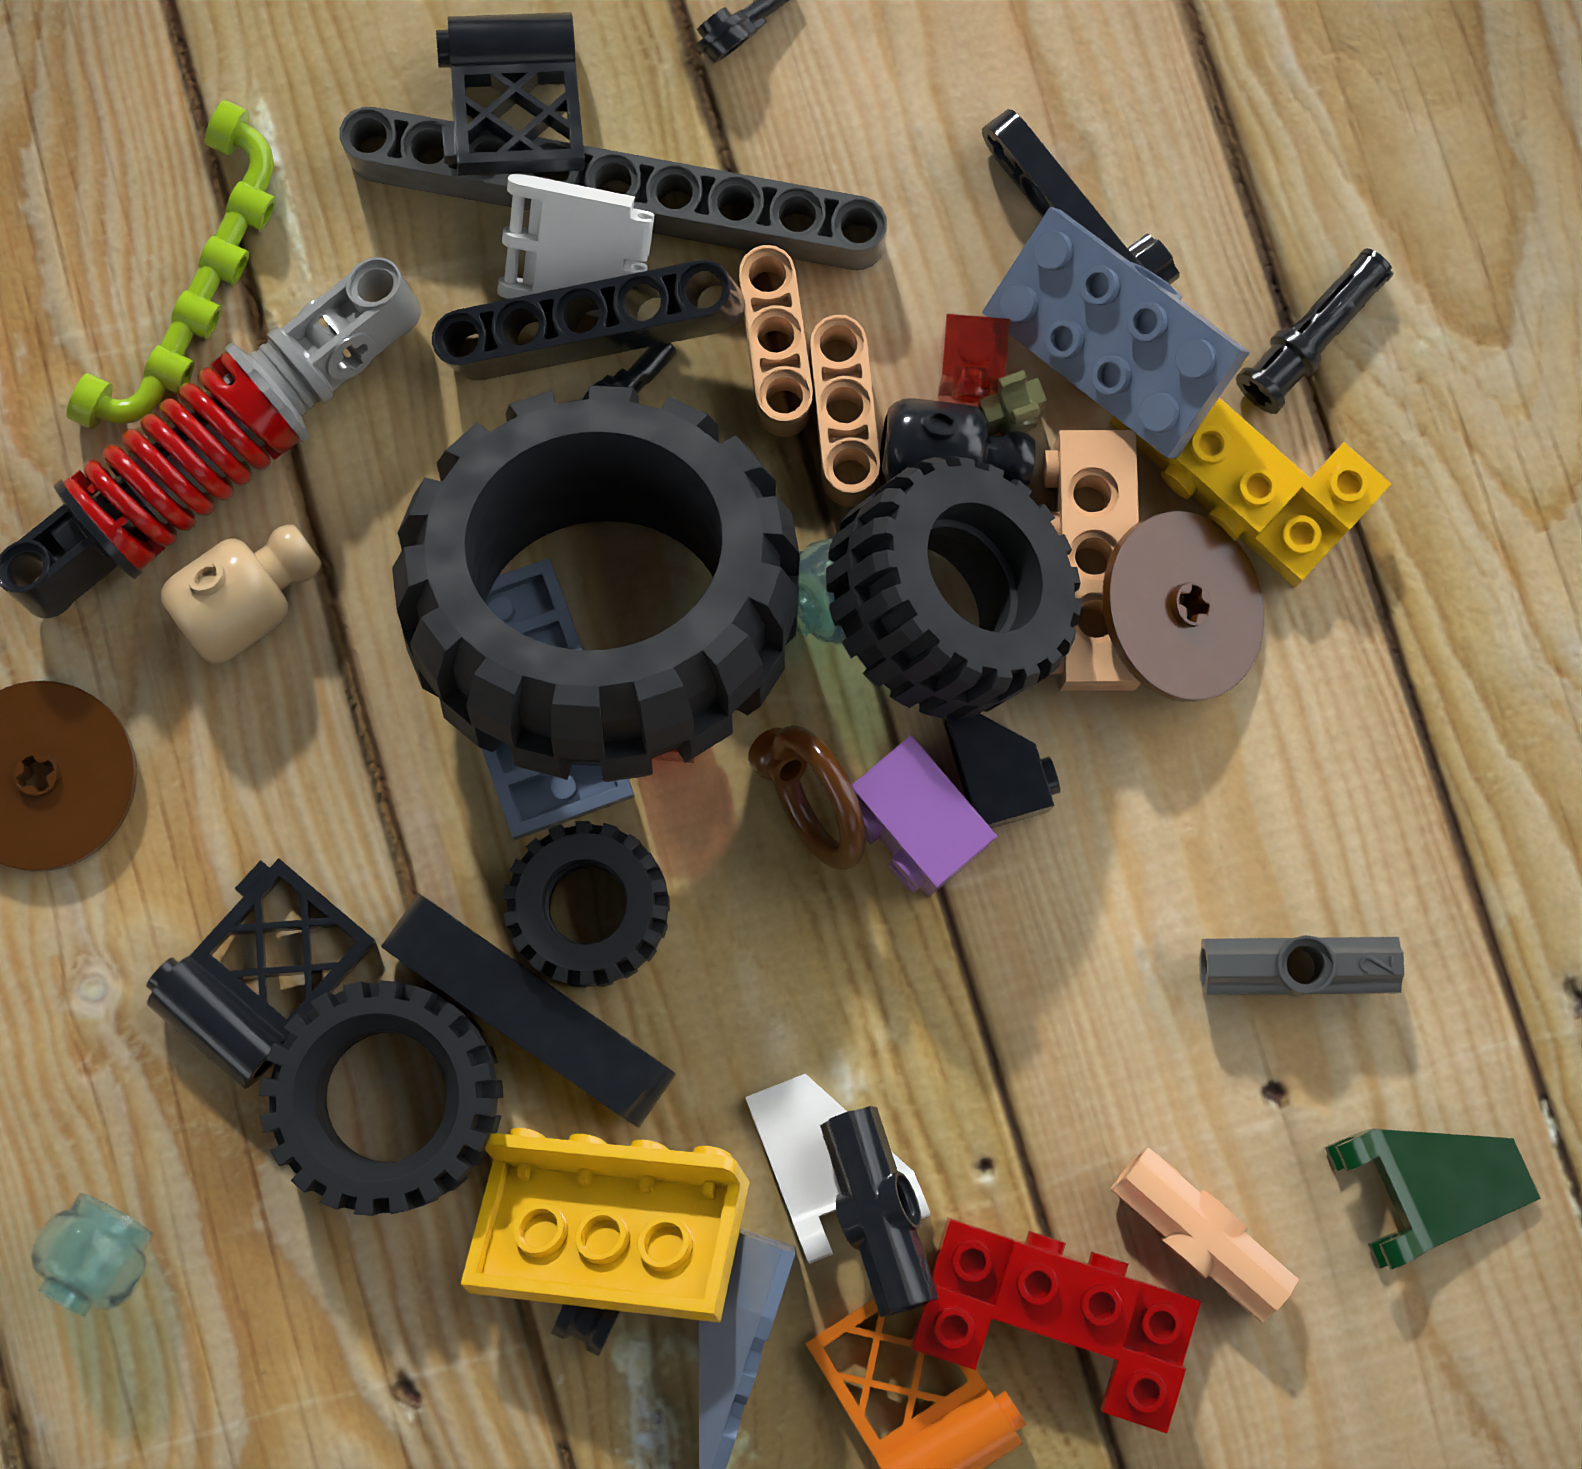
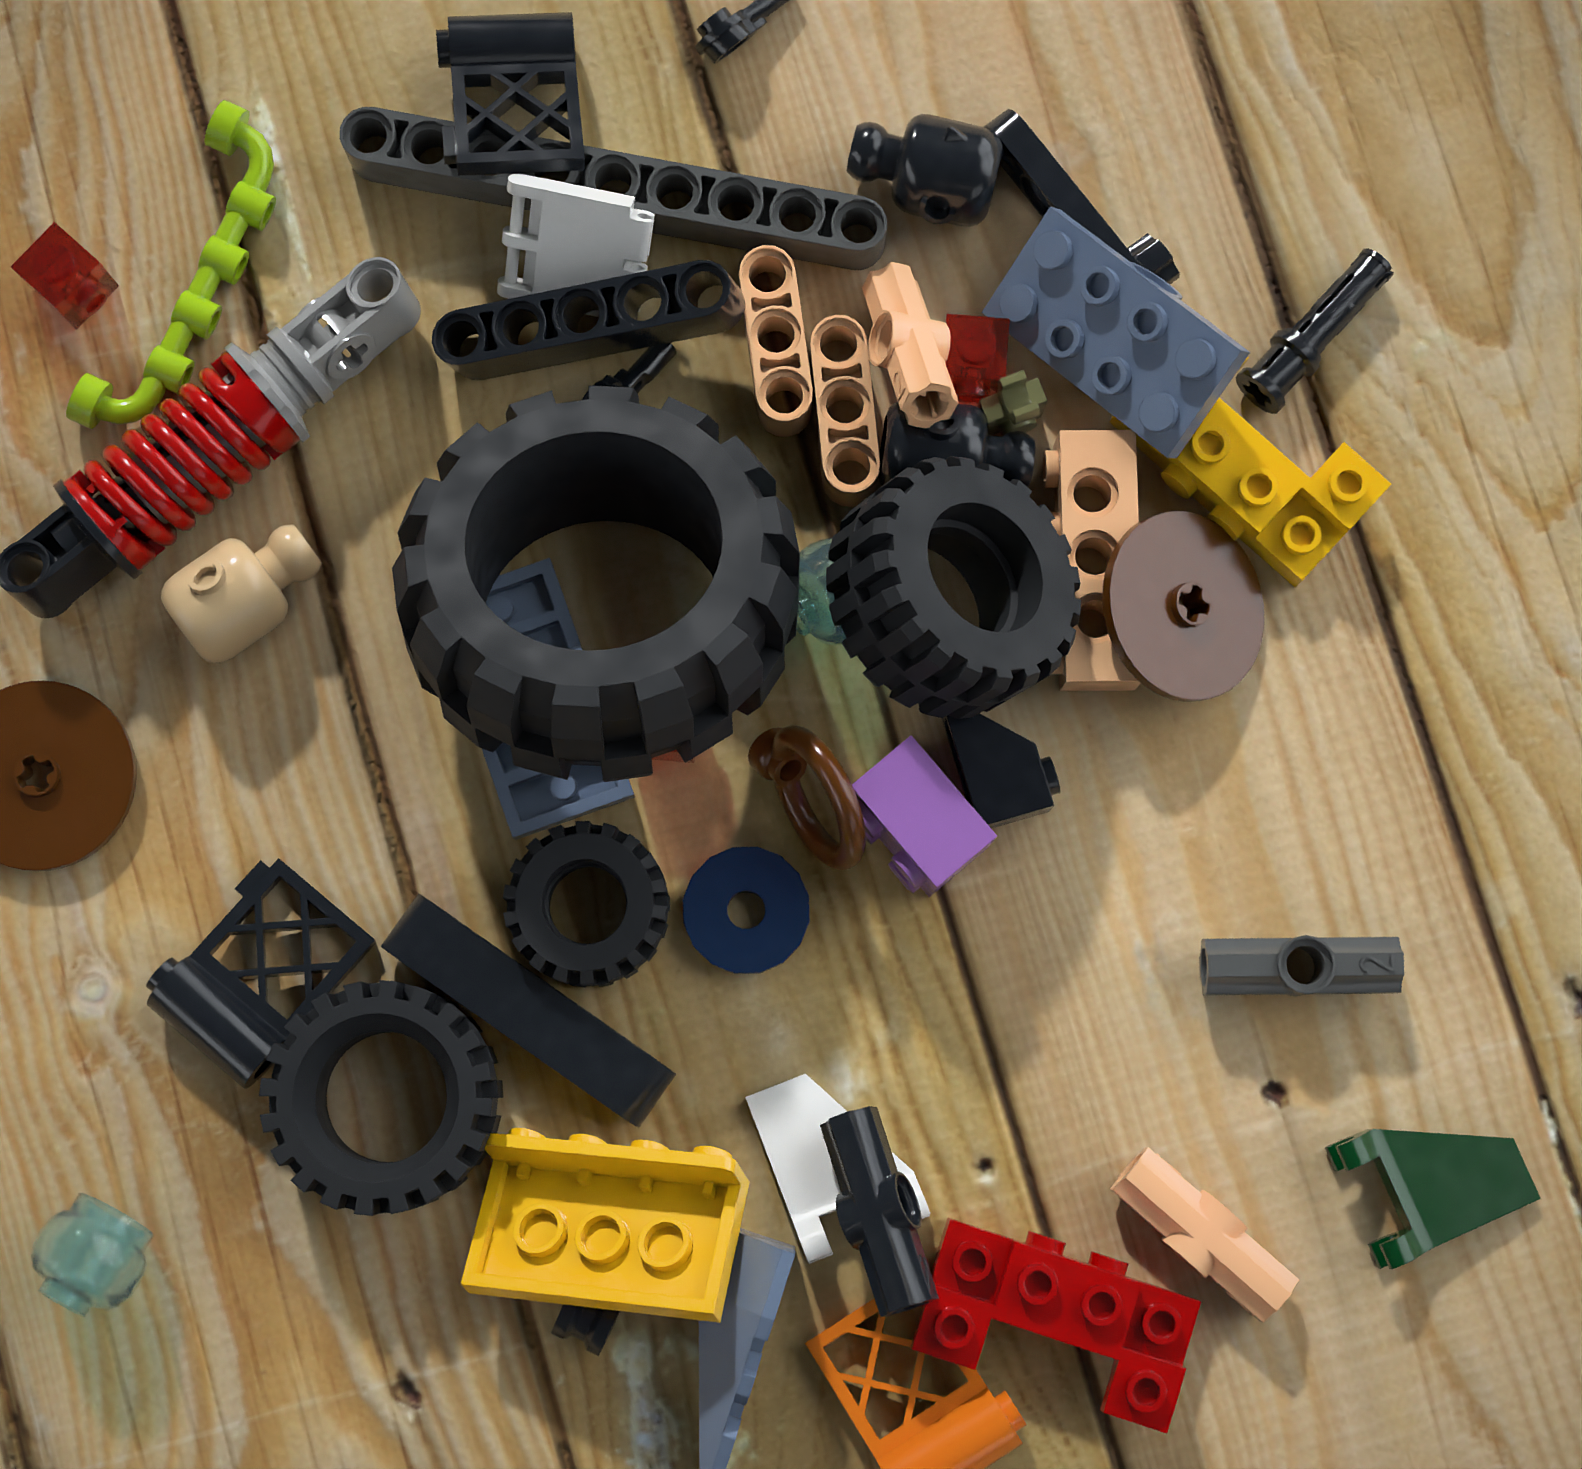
none -> clear red brick [11,222,119,330]
none -> dark blue tile [683,847,810,974]
none -> black piece [847,114,1003,227]
none -> light nougat piece [862,262,959,428]

